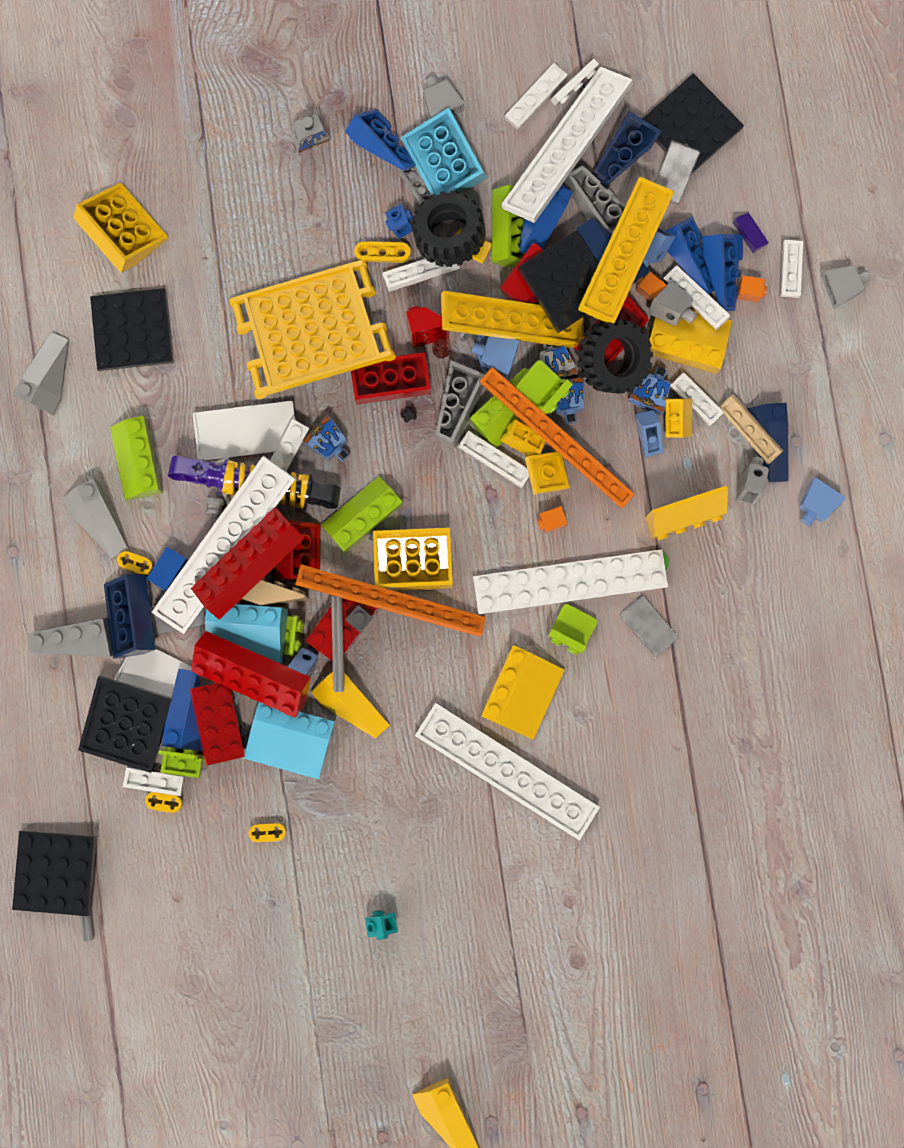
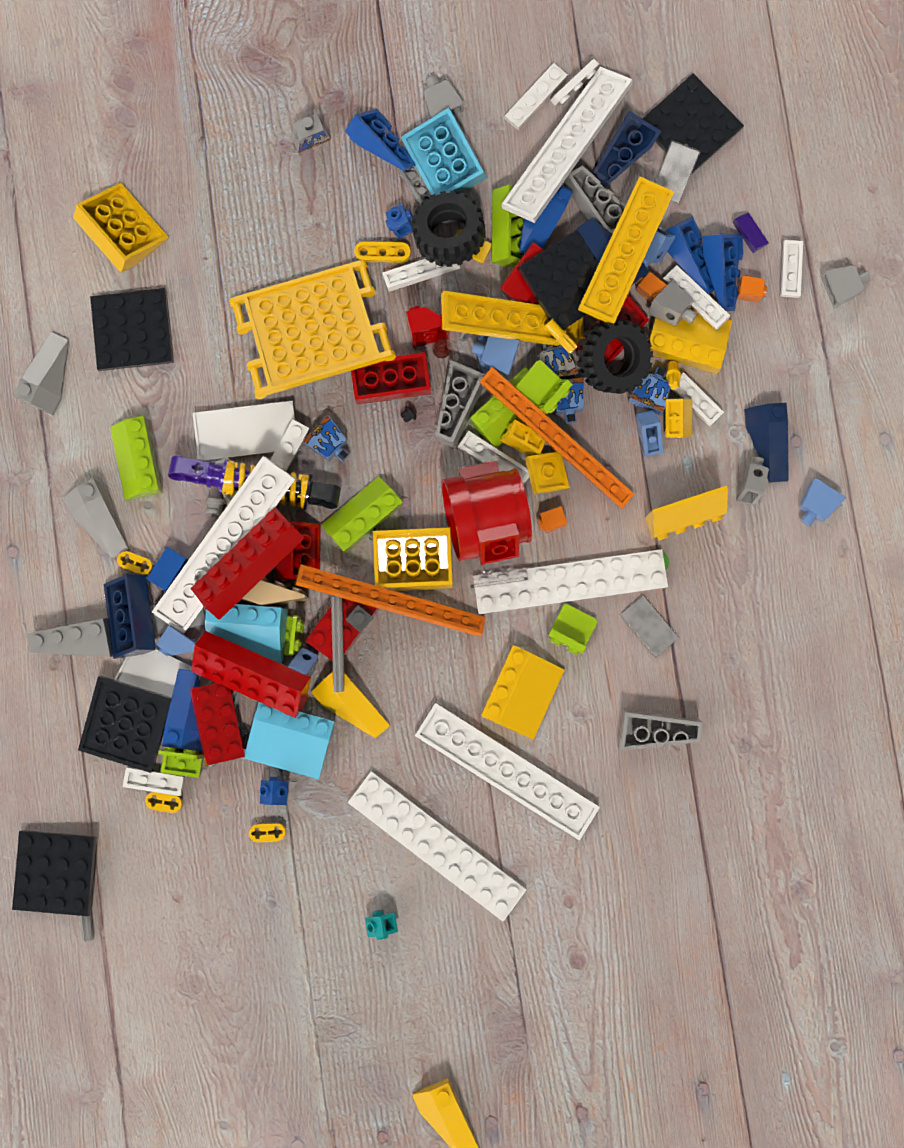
tan tile [719,394,783,464] -> none
none -> medium blue slope [156,625,197,656]
none -> blue brick [260,777,289,805]
none -> white plate [348,771,526,921]
none -> red cylinder [441,461,532,565]
none -> clear tile [466,544,528,588]
none -> yellow axle [544,319,577,353]
none -> light grey wedge [618,710,703,751]
none -> yellow axle [666,361,681,390]

